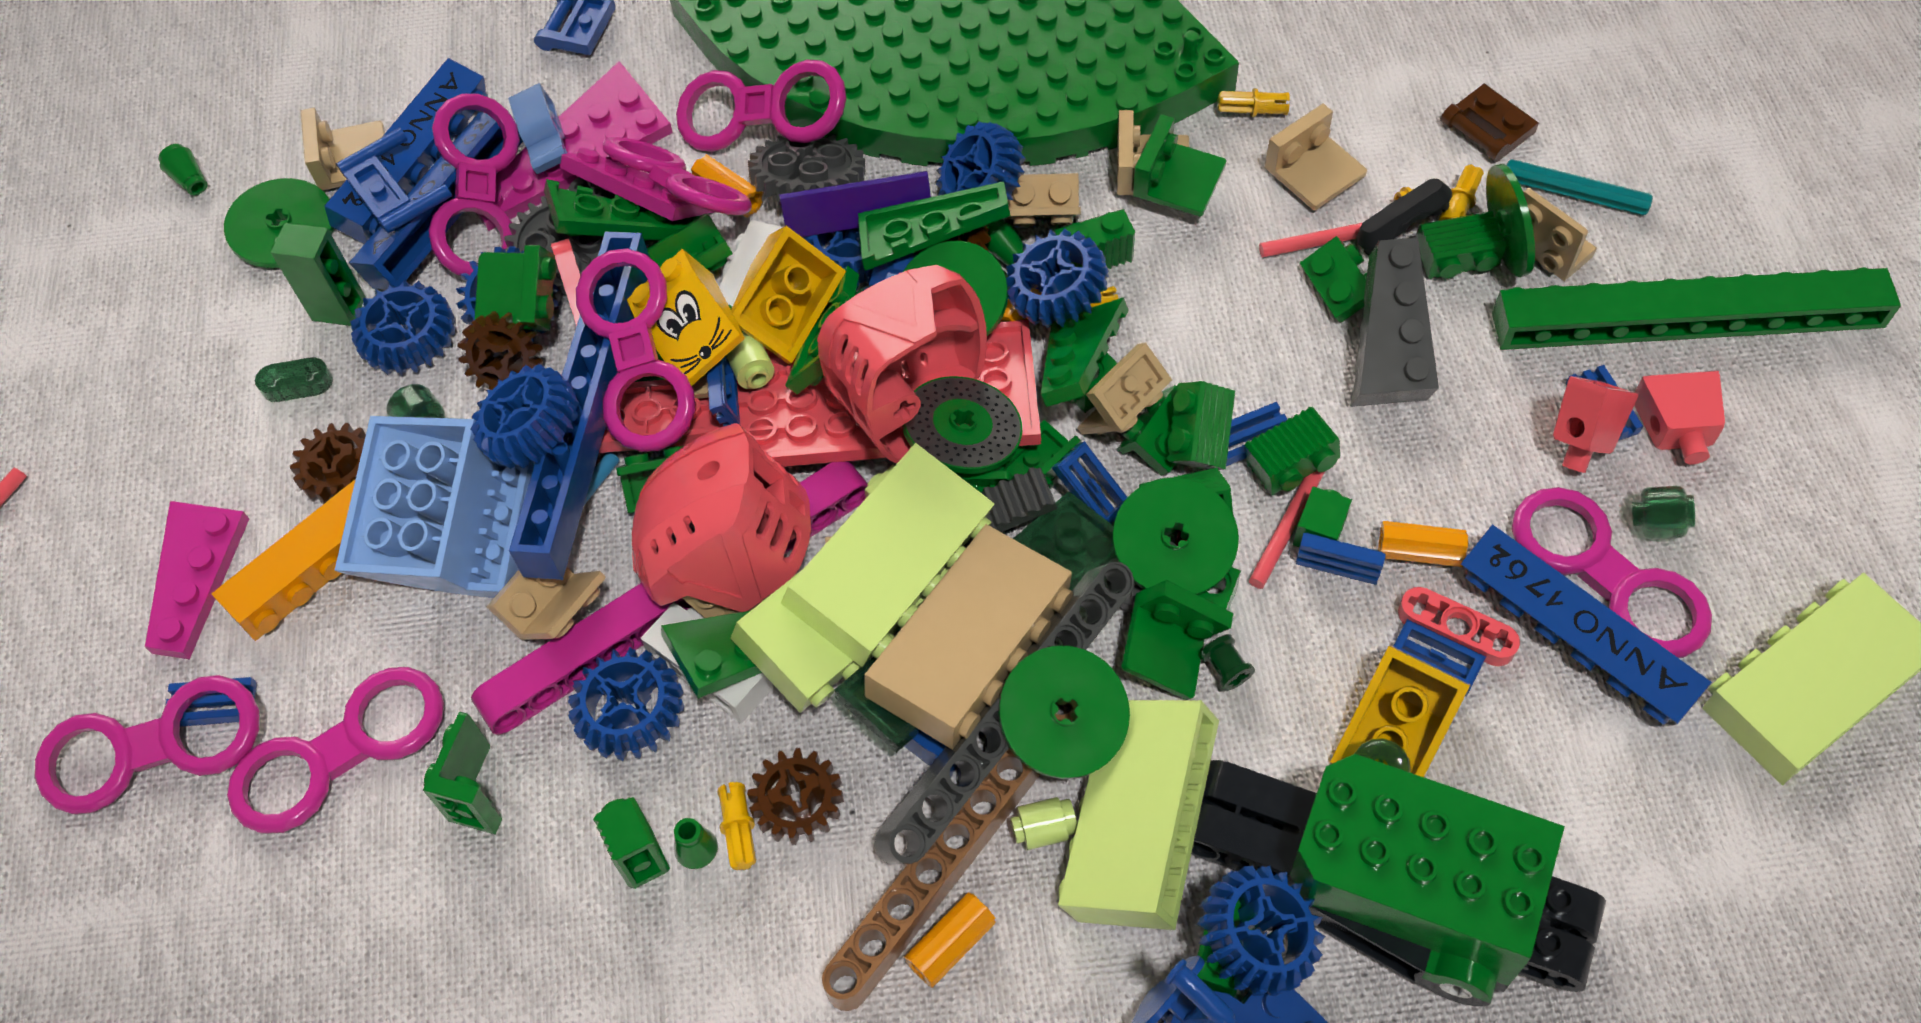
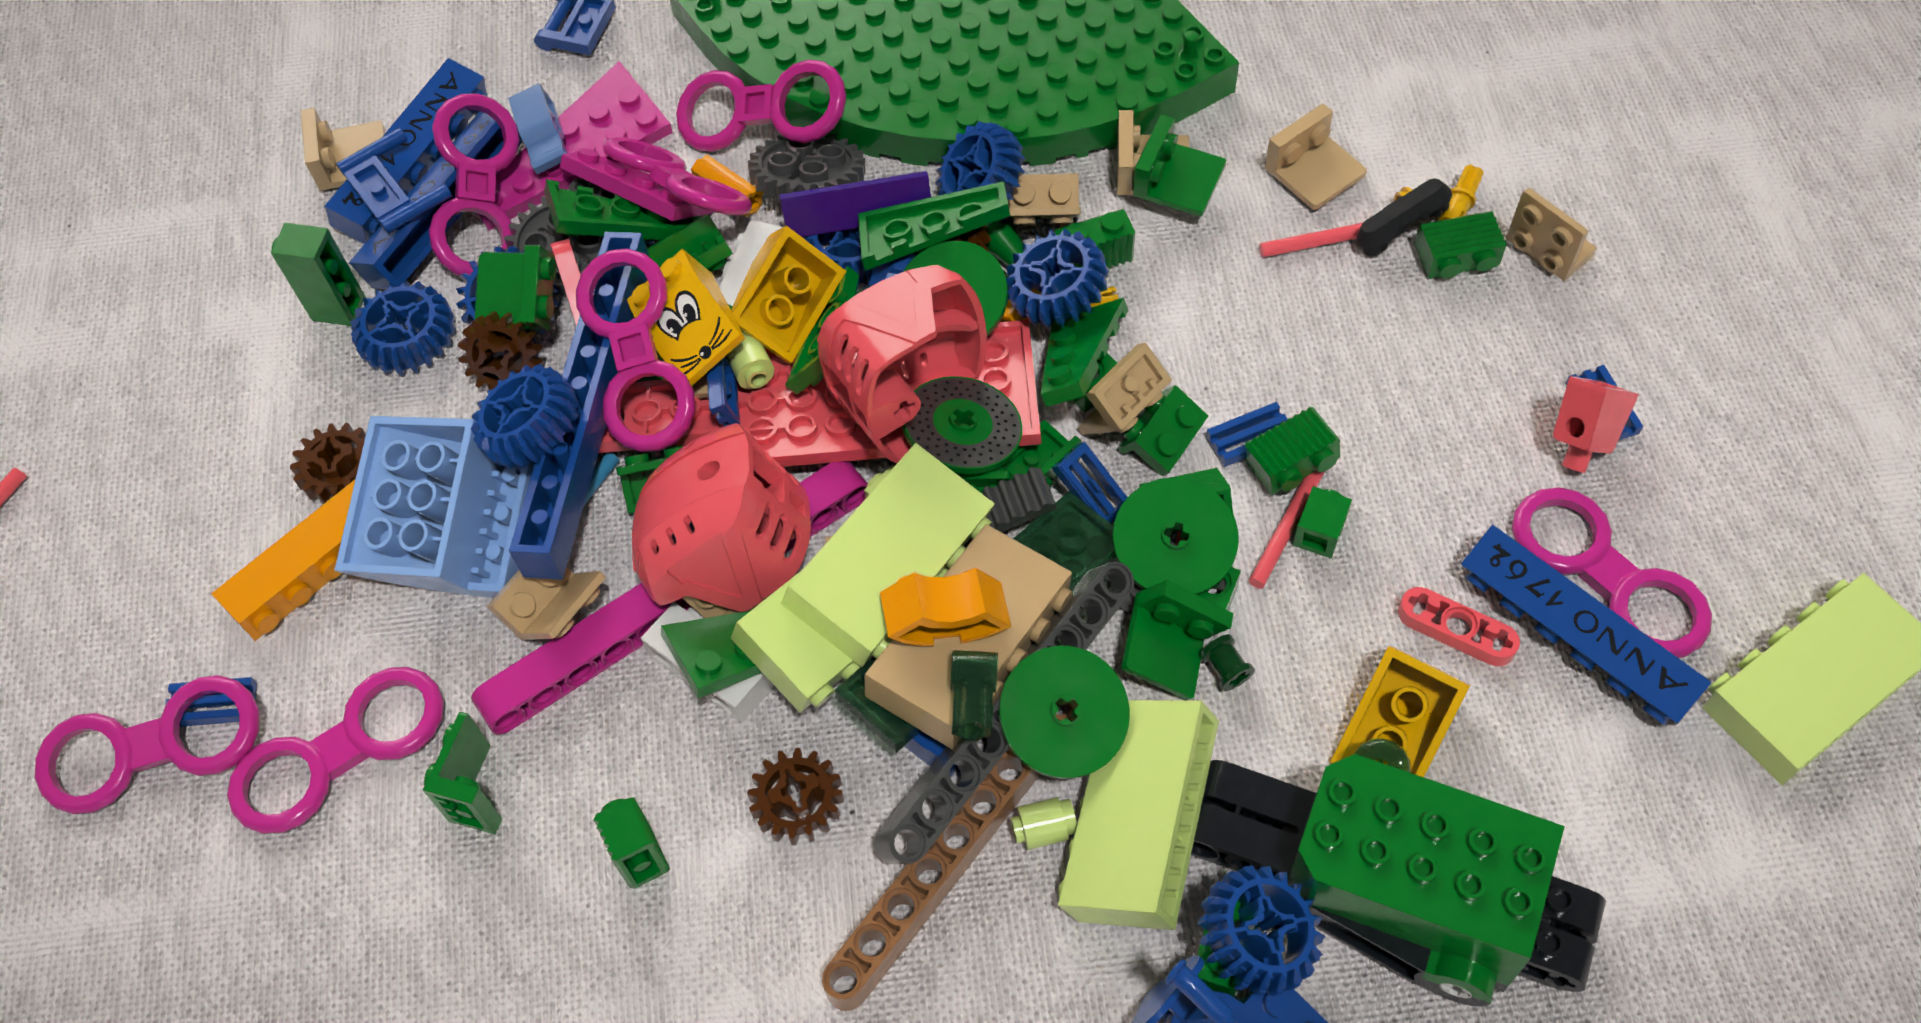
dark pink wing [145,501,249,660] -> none
green cone [158,144,208,195] -> none
green piece [224,178,334,268] -> none
clear green beam [255,357,333,402] -> none
clear green head [386,384,445,418] -> none
blue gear [568,647,684,762] -> none
green cone [674,818,718,869] -> none
yellow axle [717,782,756,870] -> none
light orange axle [904,892,996,988] -> none
green brick [1167,381,1235,470] -> none
yellow axle [1217,88,1290,117] -> none
blue tile [1296,533,1386,585] -> none
green bracket [1300,236,1367,323] -> none
dark grey wedge [1350,237,1439,407] -> none
light orange axle [1378,521,1468,567] -> none
blue tile [1393,619,1486,697] -> none
reddish brown plate [1440,83,1539,162] -> none
green piece [1486,164,1535,277] -> none
green brick [1492,267,1901,350] -> none
teal axle [1507,159,1653,215] -> none
clear green head [1632,485,1695,540] -> none
coral torso [1634,371,1725,465] -> none
none -> light orange brick [880,567,1012,646]
none -> clear green piece [950,650,998,741]

